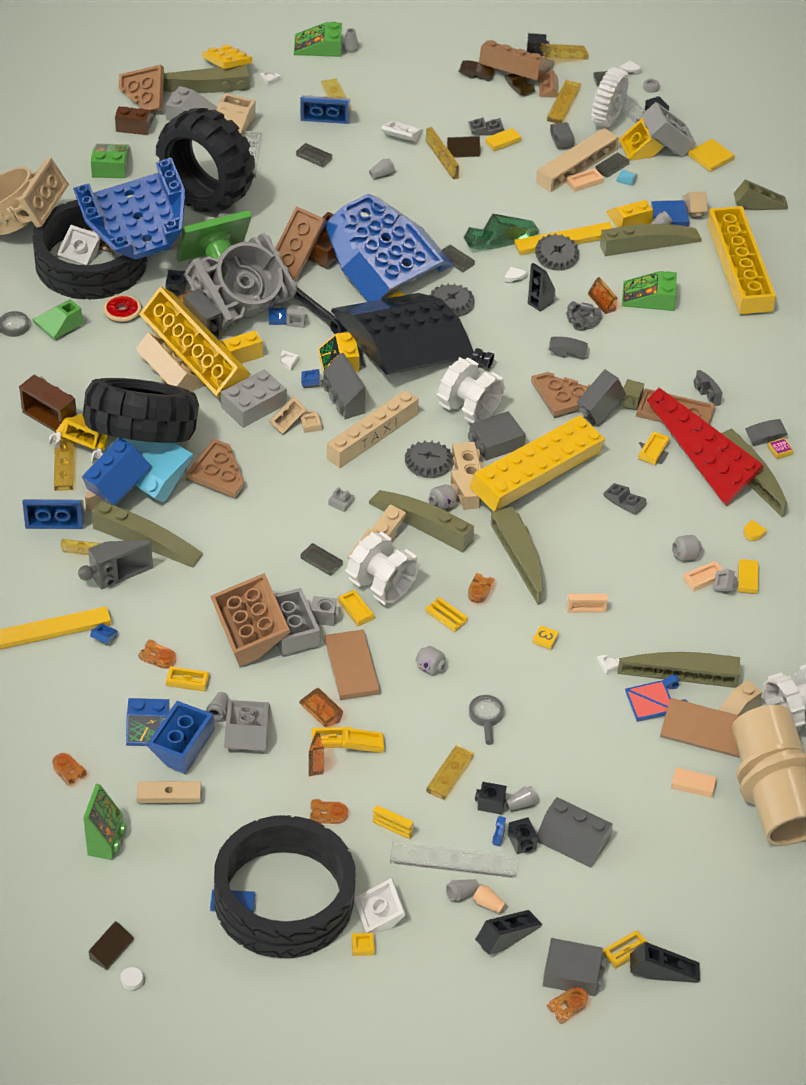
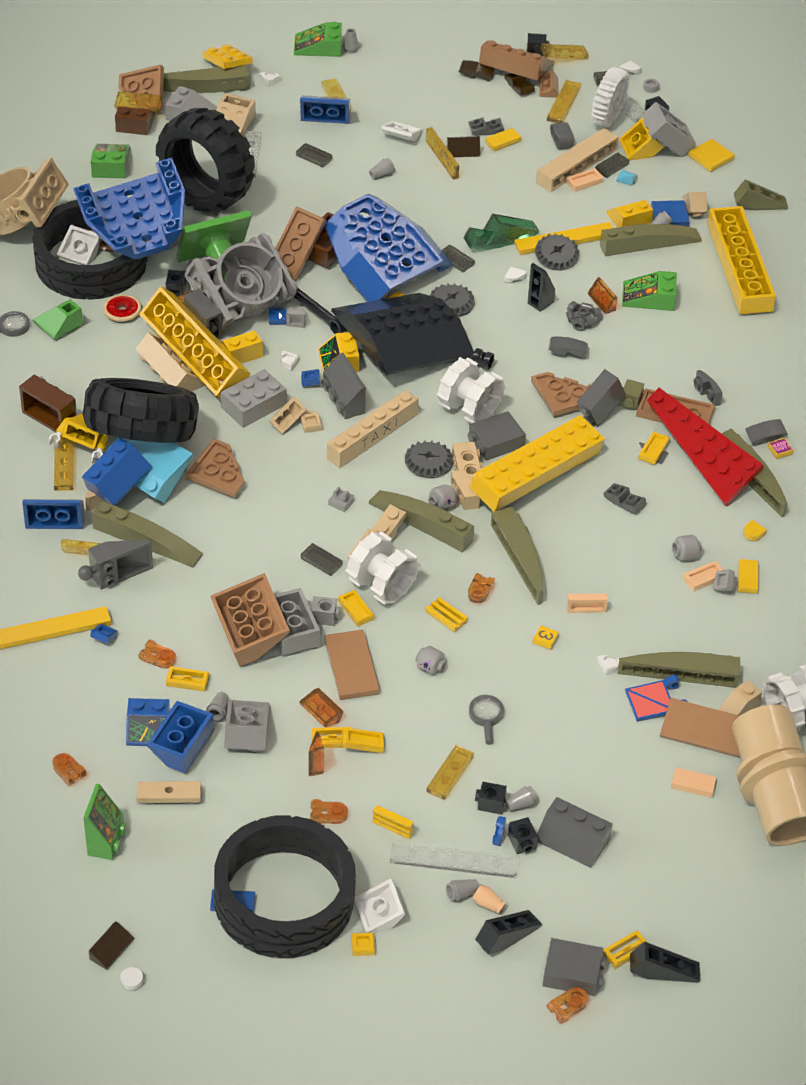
none -> clear yellow tile [114,92,163,112]

